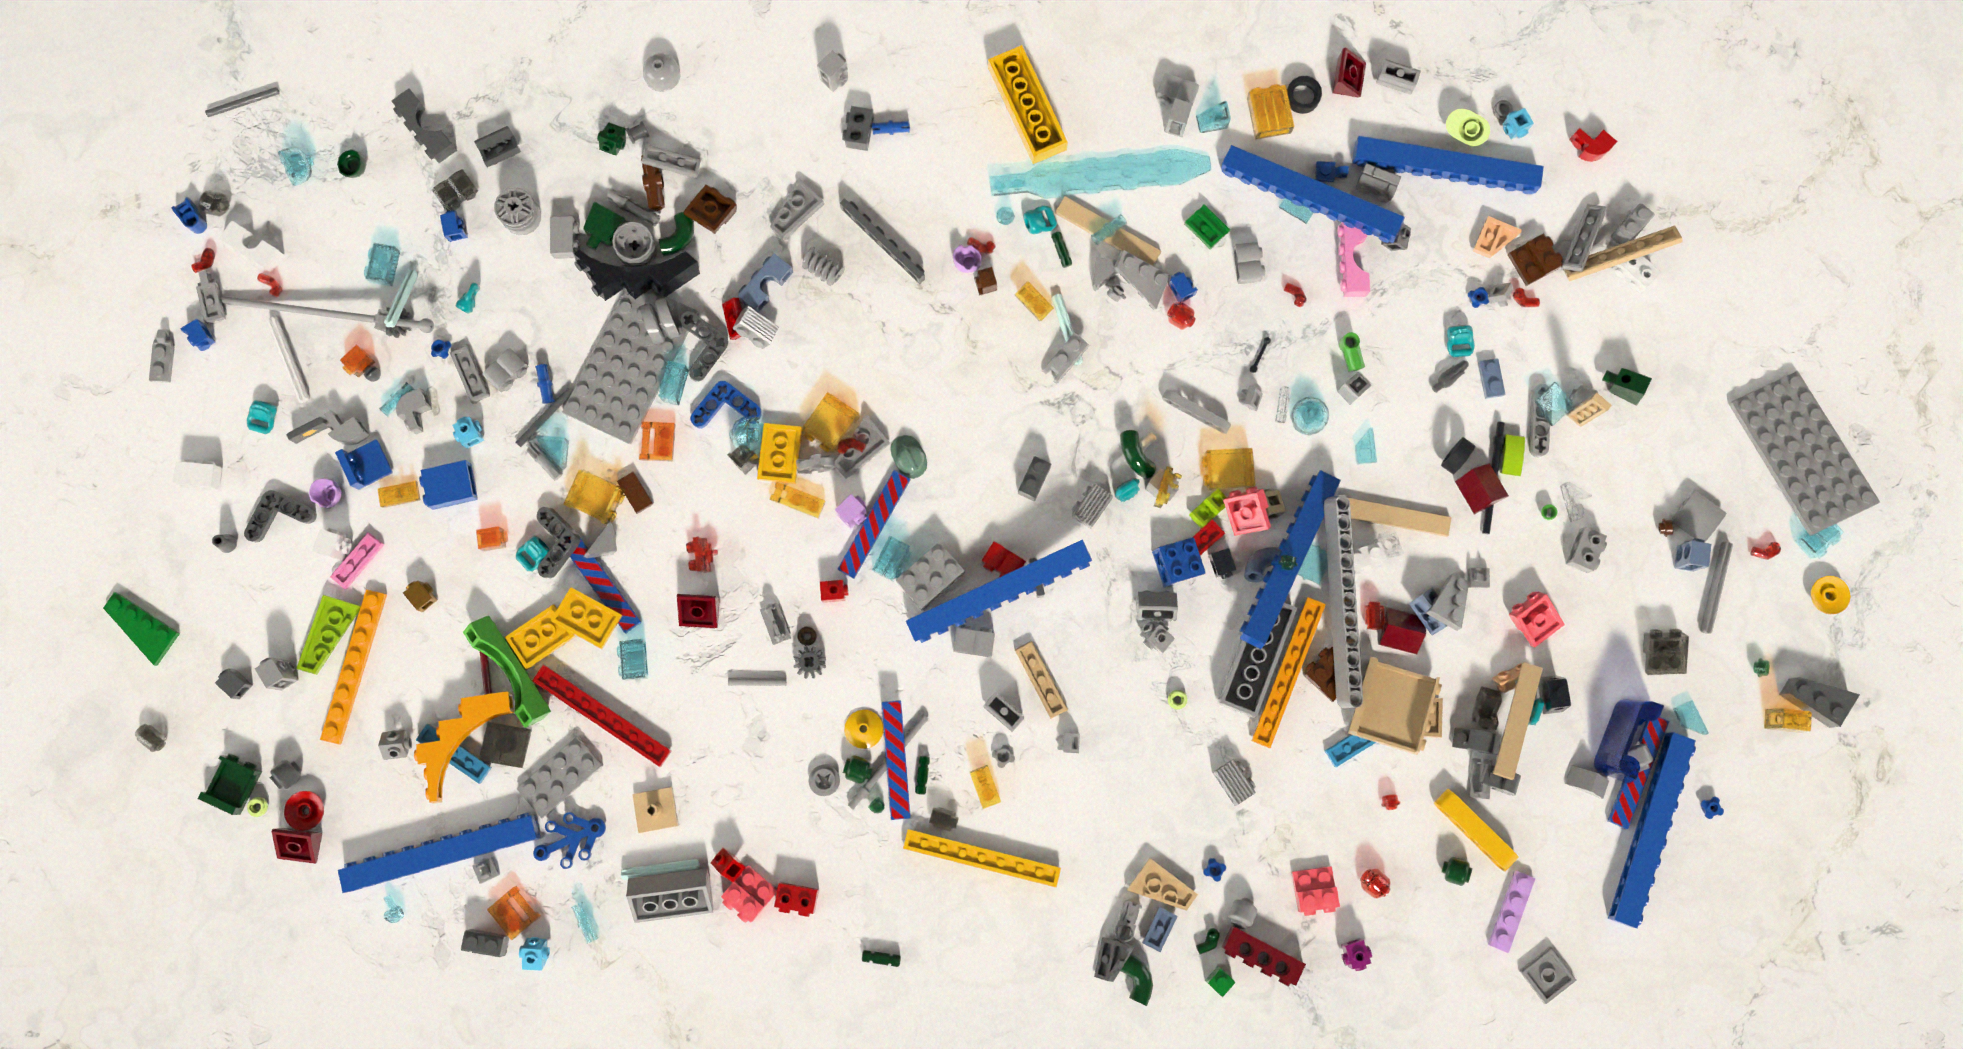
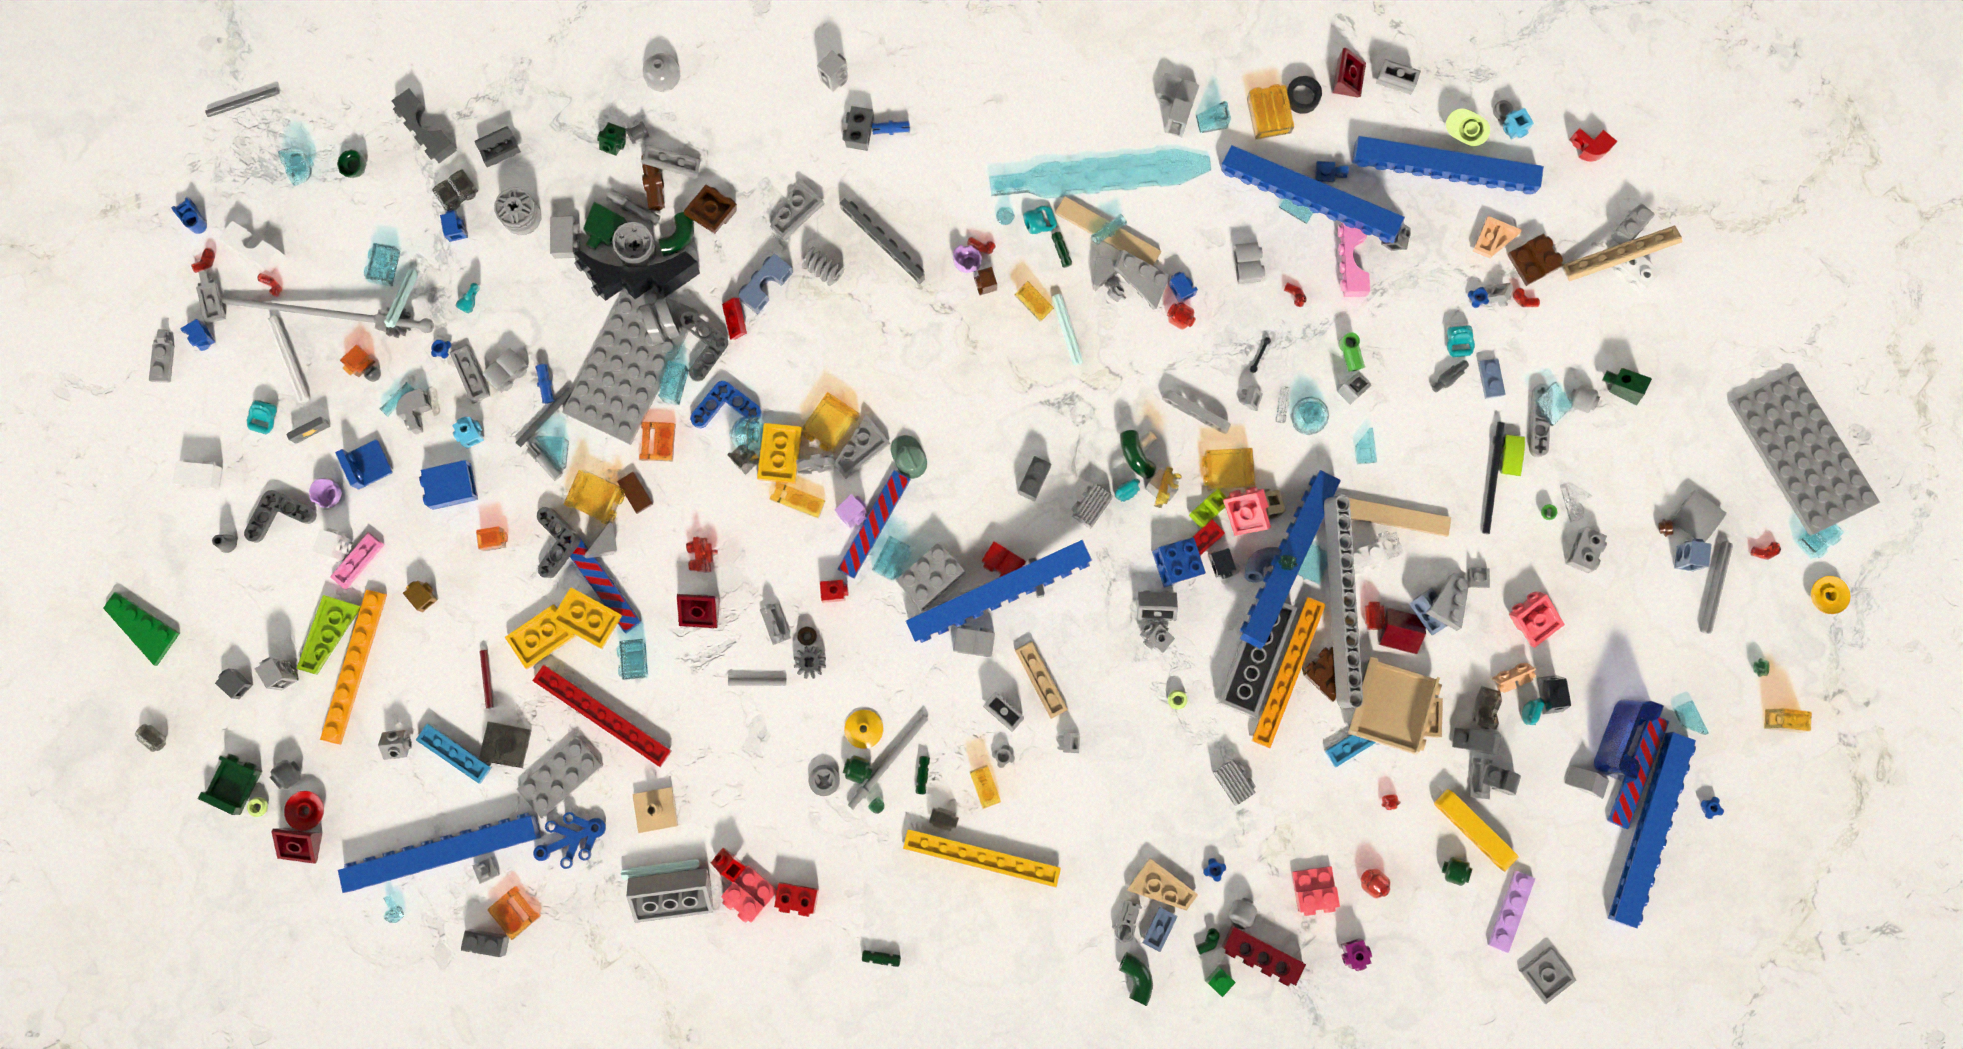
clear smoke head [199,190,230,216] -> none
light grey brick [324,410,370,445] -> none
clear yellow plate [377,481,420,508] -> none
light orange arch [414,691,514,804] -> none
bright green arch [463,615,551,728] -> none
teal piece [516,536,550,572] -> none
medium azure brick [519,937,550,971] -> none
clear light blue pin [571,902,599,944] -> none
brick [733,305,779,349] -> none
clear red arm [837,437,867,454] -> none
tile [881,700,911,820] -> none
yellow brick [988,45,1068,164] -> none
light grey hinge [1042,332,1090,384] -> none
dark grey wing [1094,937,1134,982] -> none
green plate [1184,204,1230,250] -> none
light grey brick [1356,163,1401,202] -> none
black tyre [1441,437,1476,475] -> none
dark red slope [1455,463,1509,515] -> none
tan tile [1493,662,1543,780] -> none
light grey tile [1563,204,1607,272] -> none
tan tile [1567,393,1612,427] -> none
light grey head [1622,741,1653,772] -> none
clear smoke plate [1643,629,1689,675] -> none
dark grey wedge [1779,677,1860,728] -> none

